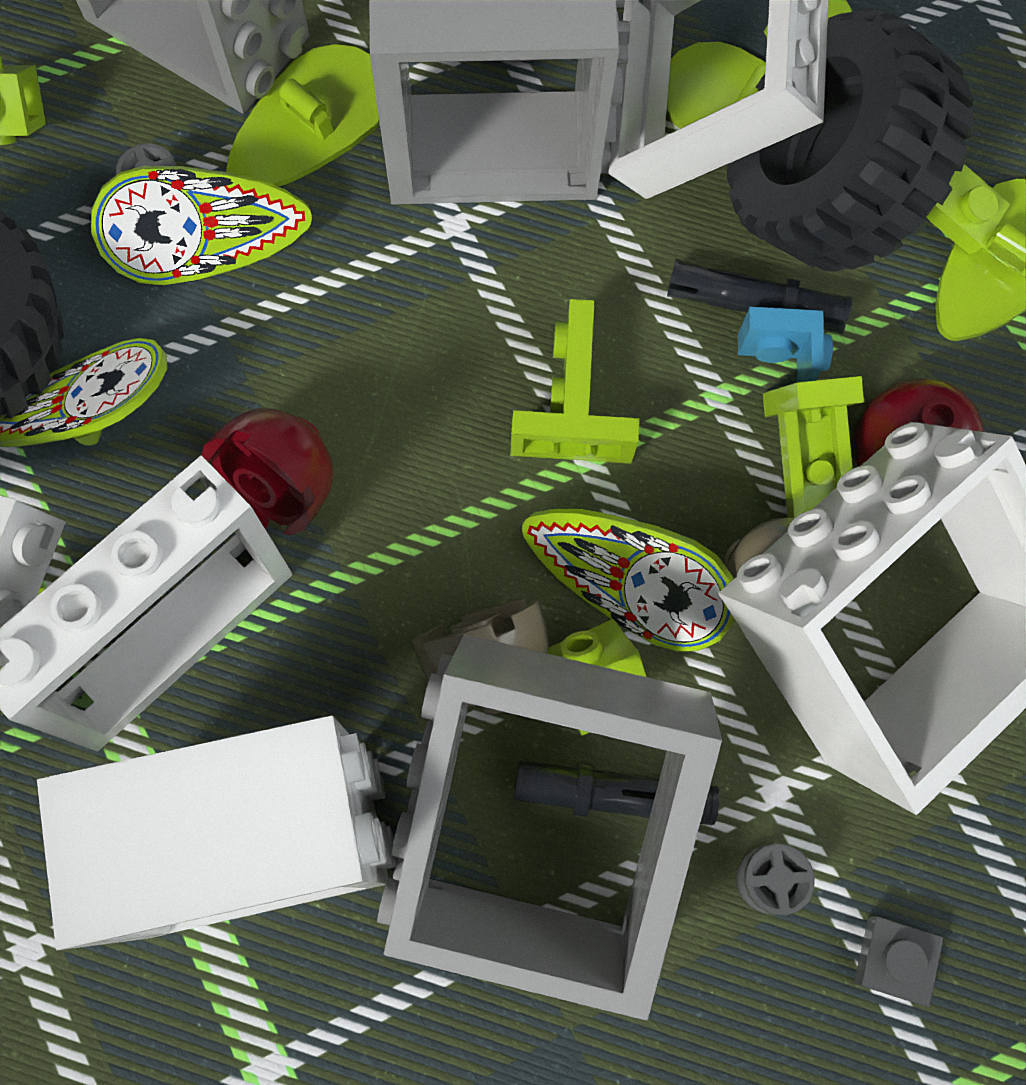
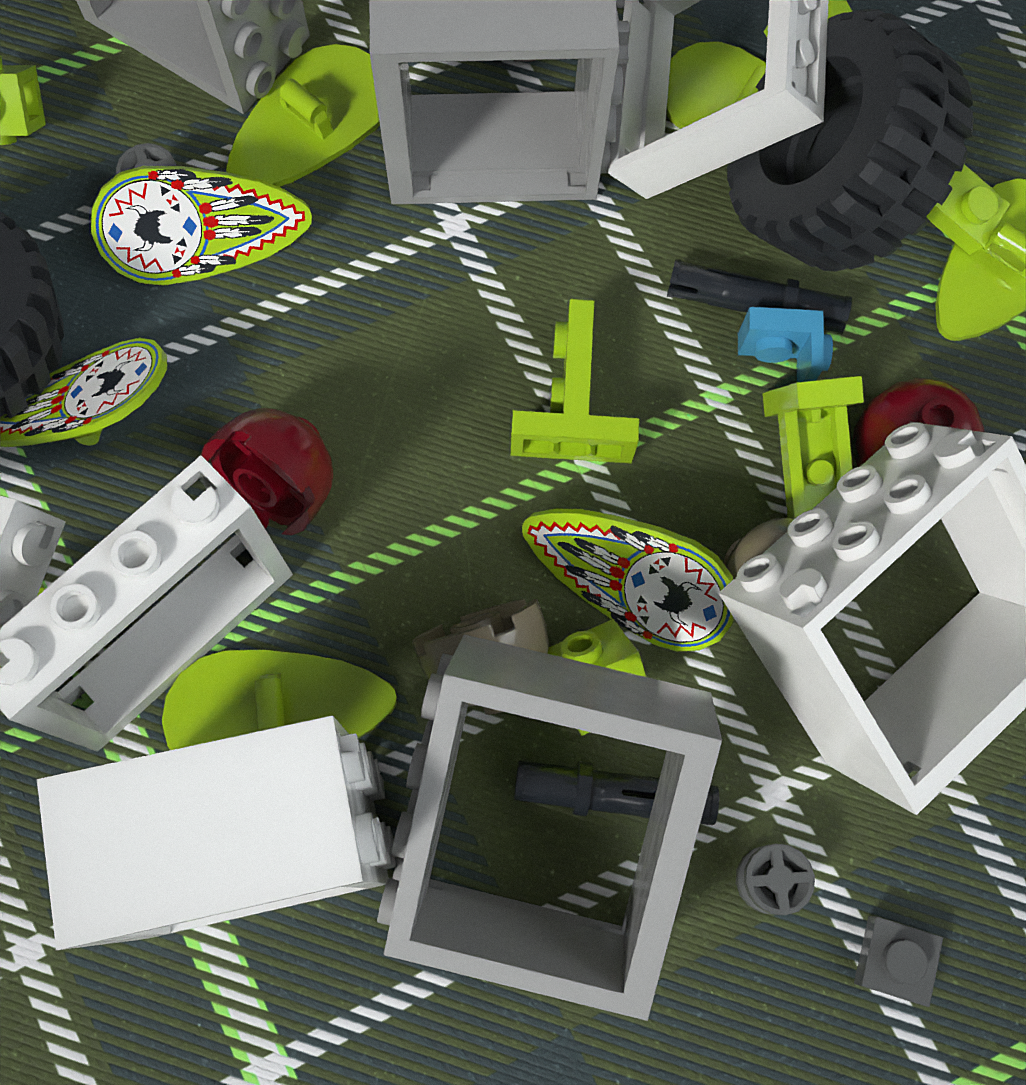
none -> lime shield [162,650,397,750]

